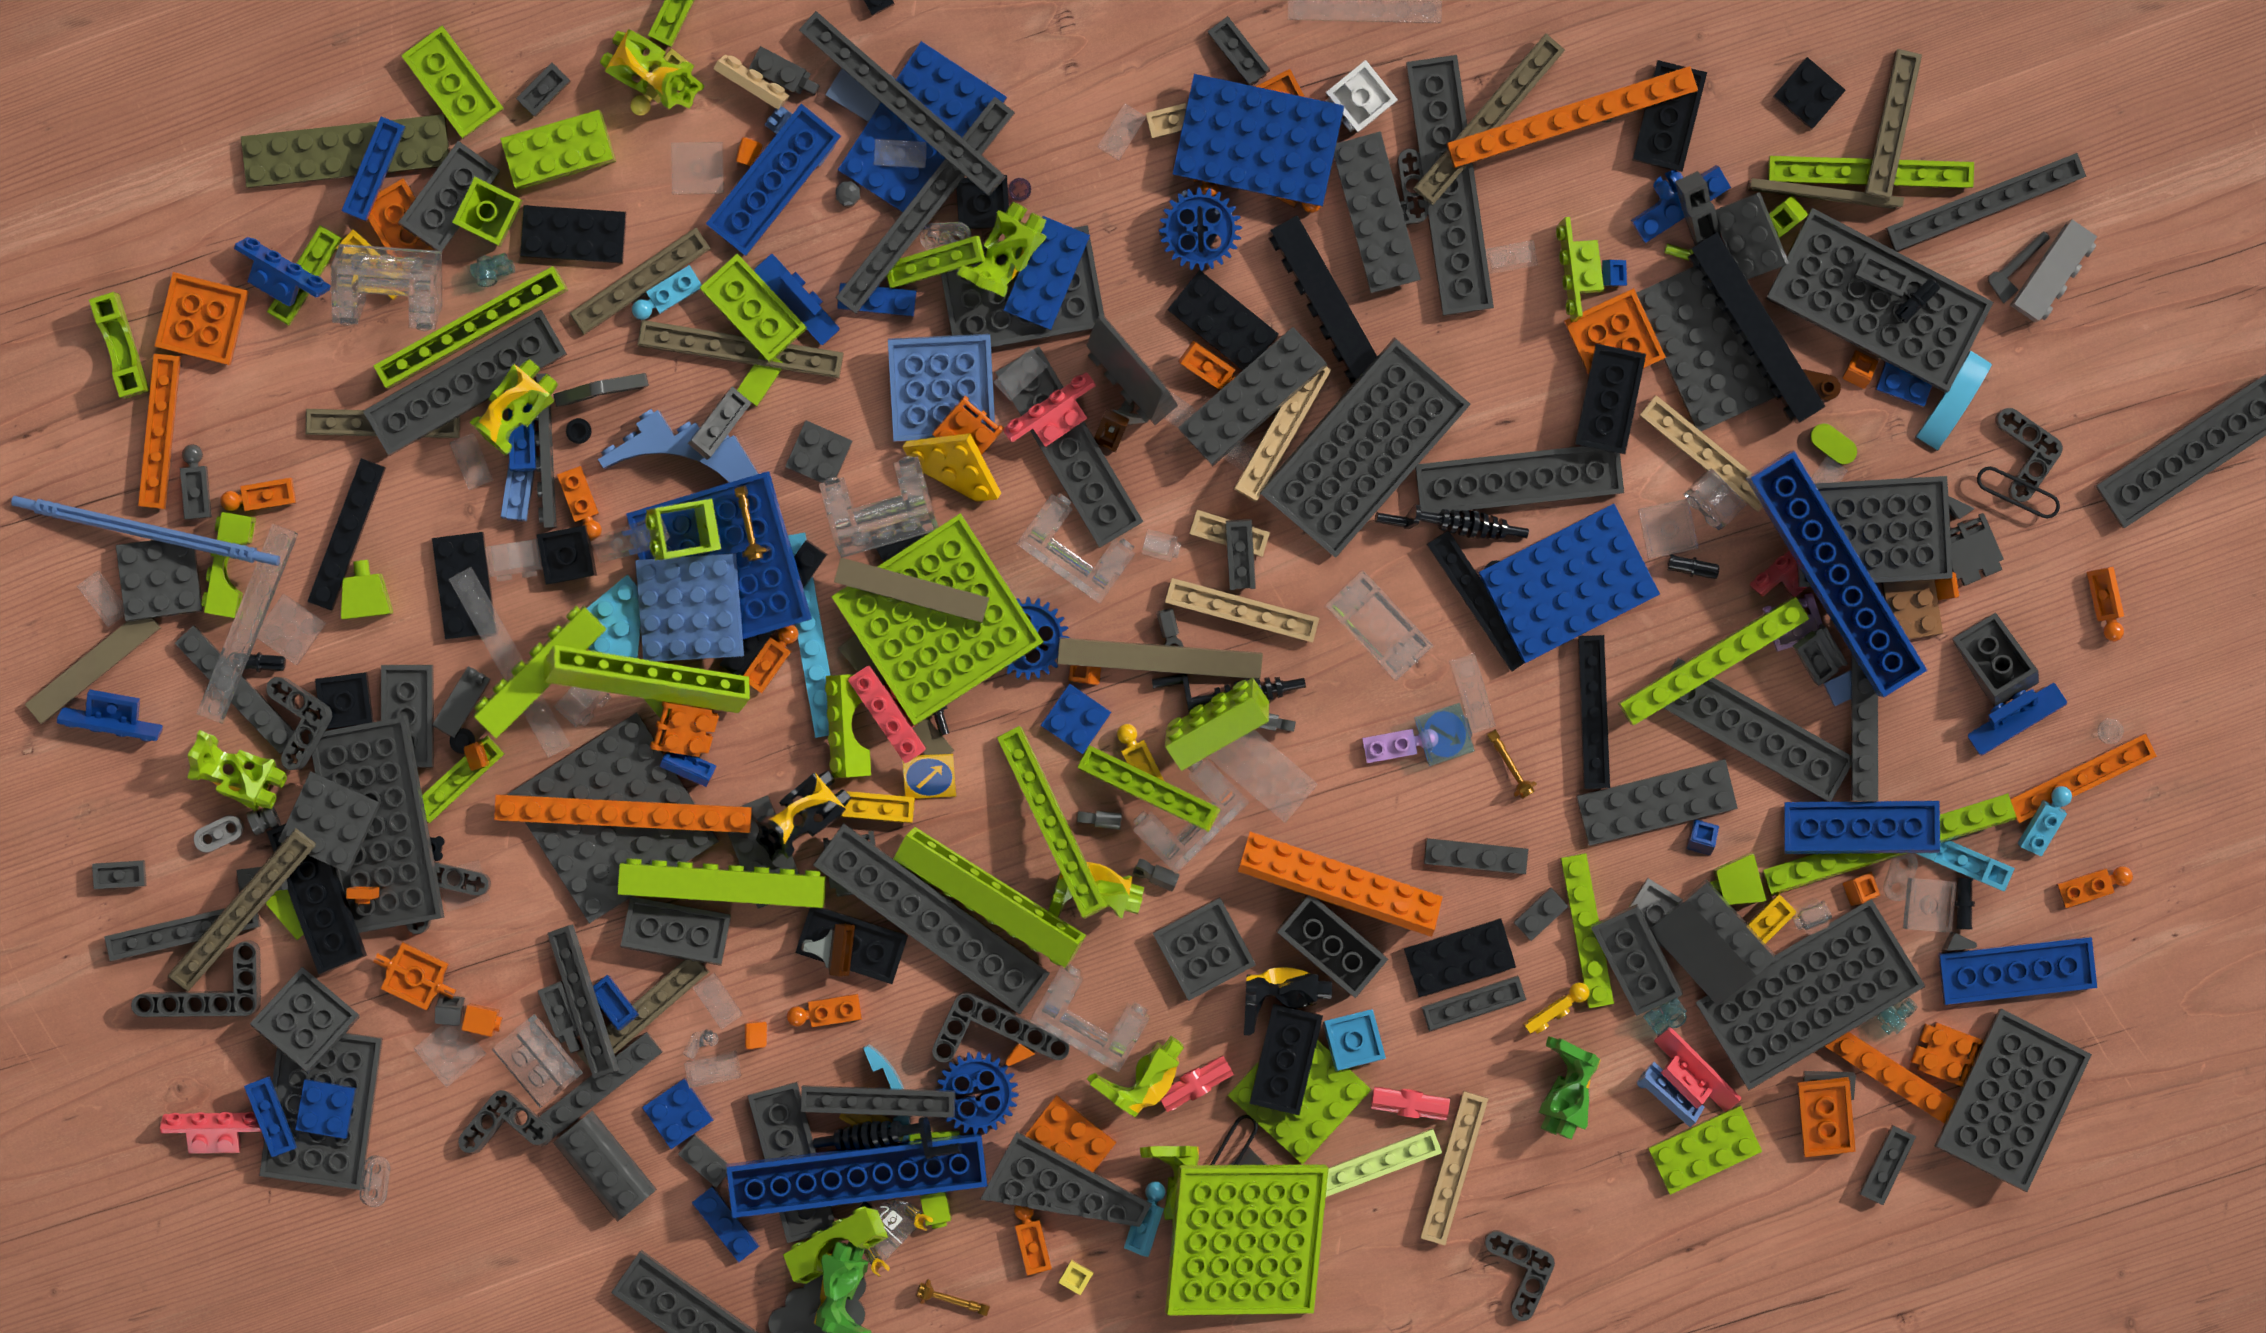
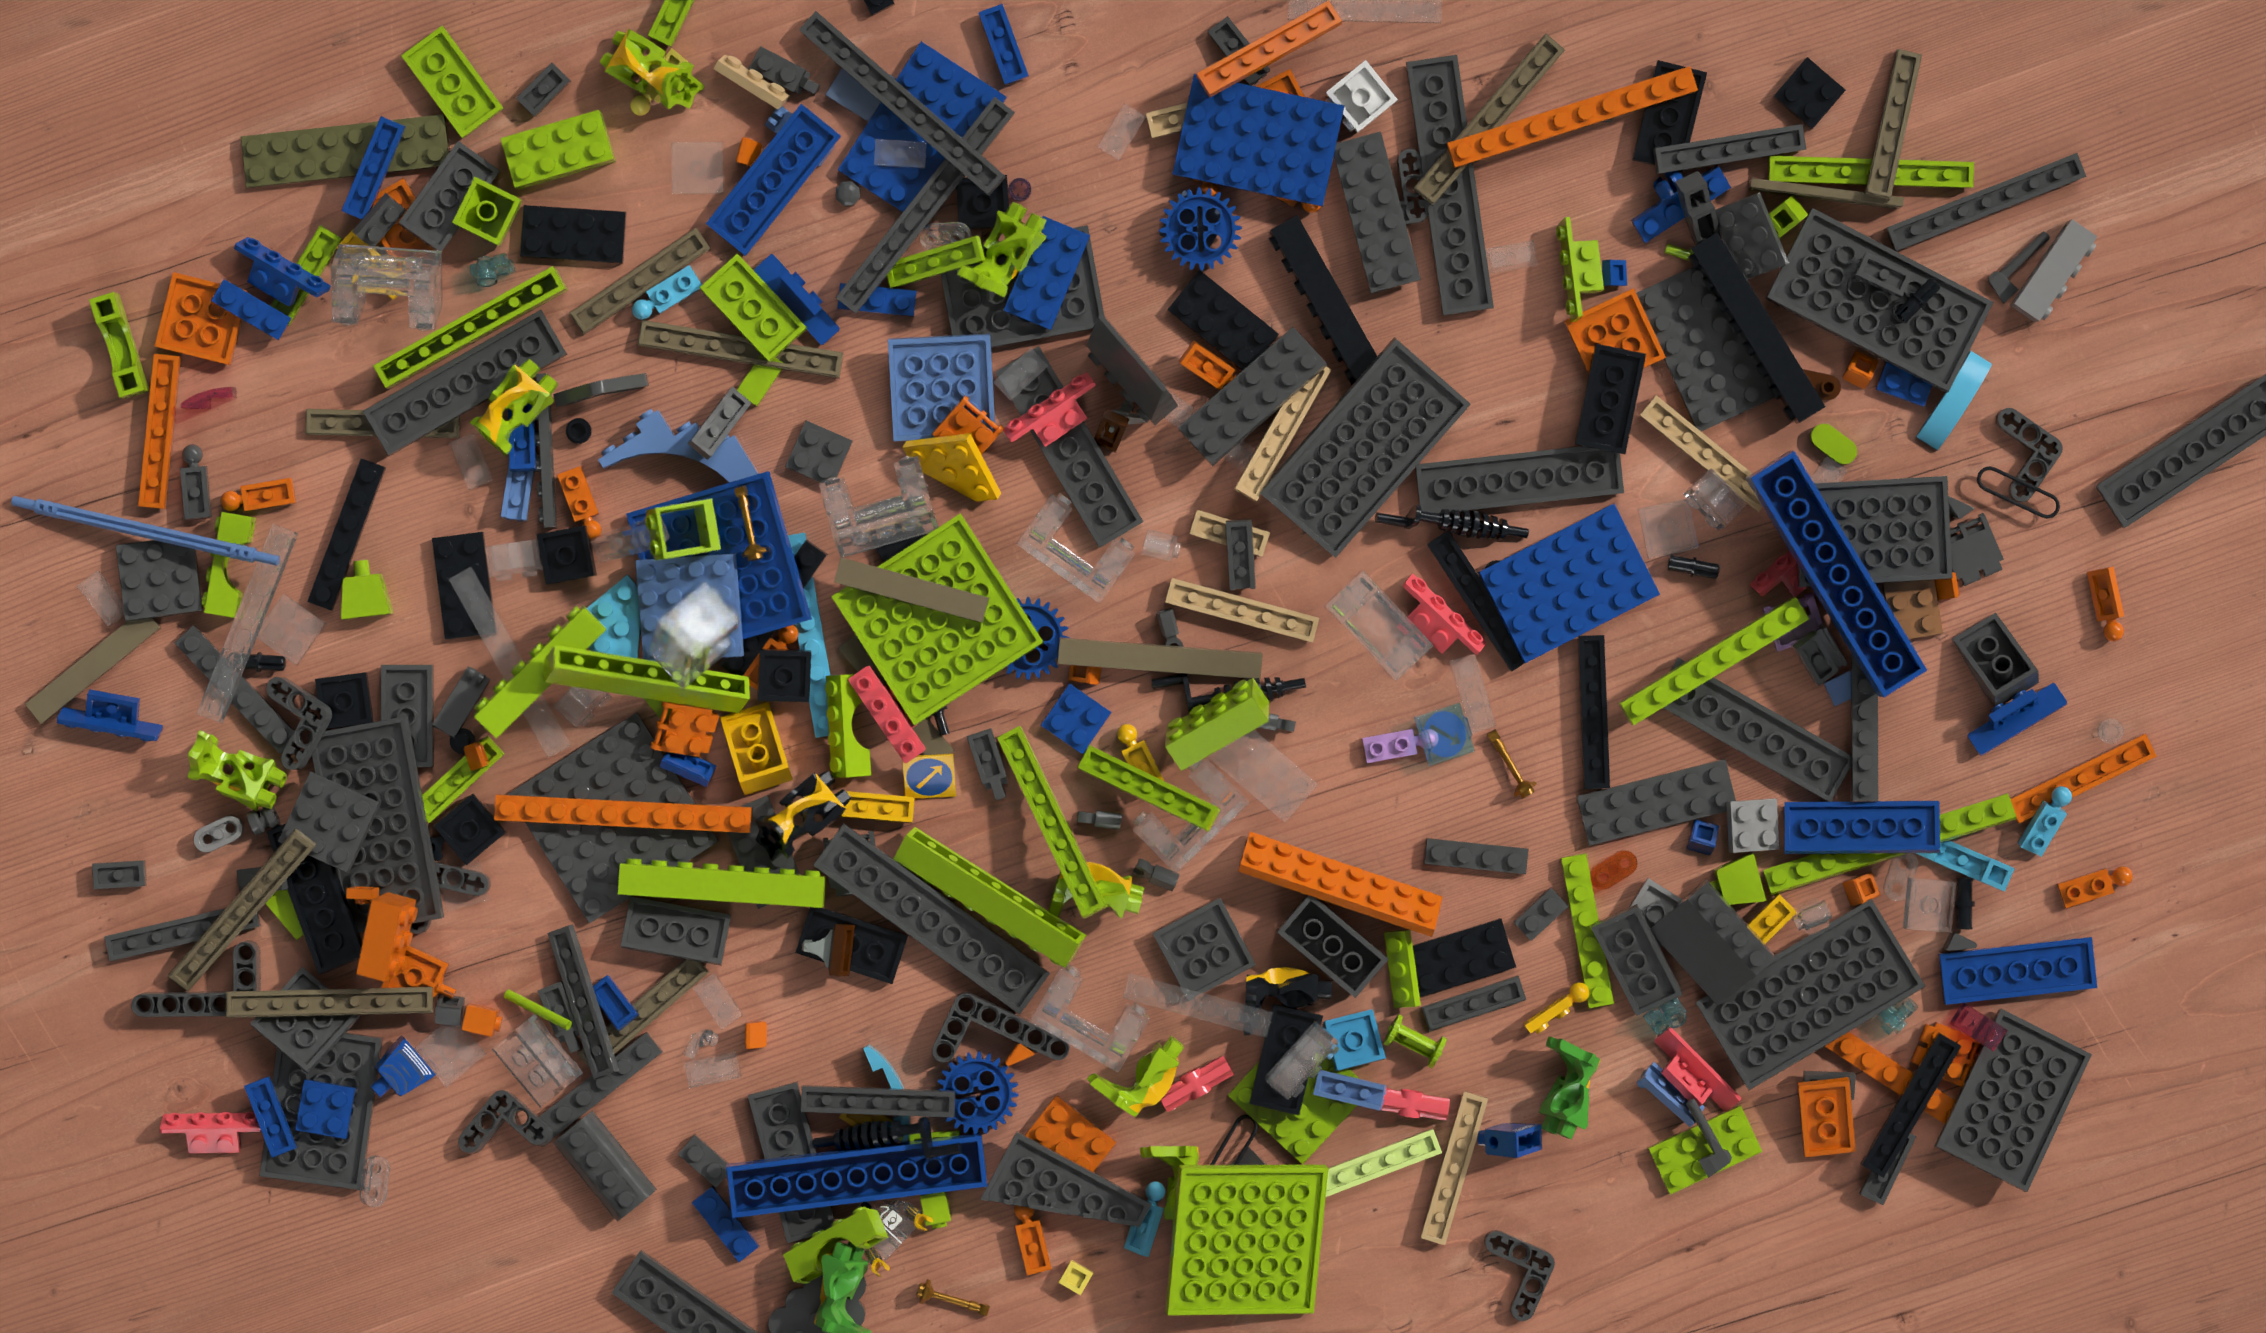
blue plate [642,1078,714,1149] -> none
orange plate [787,994,862,1027] -> none
none -> clear pink slope [181,387,237,409]
none -> blue plate [211,279,292,340]
none -> dark tan tile [226,987,433,1018]
none -> dark grey plate [352,193,406,249]
none -> orange brick [356,892,418,982]
none -> blue torso [370,1035,436,1097]
none -> black plate [434,793,507,865]
none -> lime bar [504,989,572,1030]
none -> clear piece [648,582,740,689]
none -> yellow slope [720,702,793,795]
none -> black plate [757,649,811,702]
none -> dark grey hinge [967,728,1008,800]
none -> blue plate [978,4,1029,85]
none -> clear plate [1123,973,1273,1037]
none -> orange plate [1197,0,1342,98]
none -> clear slope [1265,1020,1339,1099]
none -> medium blue hinge [1313,1069,1387,1110]
none -> lime hose [1383,1014,1447,1069]
none -> lime plate [1384,930,1421,1008]
none -> coral bracket [1403,574,1486,655]
none -> blue torso [1477,1123,1542,1158]
none -> clear orange plate [1590,850,1637,890]
none -> dark grey plate [1653,124,1806,174]
none -> dark grey piece [1686,1099,1732,1178]
none -> light grey plate [1726,798,1780,853]
none -> black plate [1860,1032,1961,1178]
none -> clear pink slope [1949,1003,2008,1051]

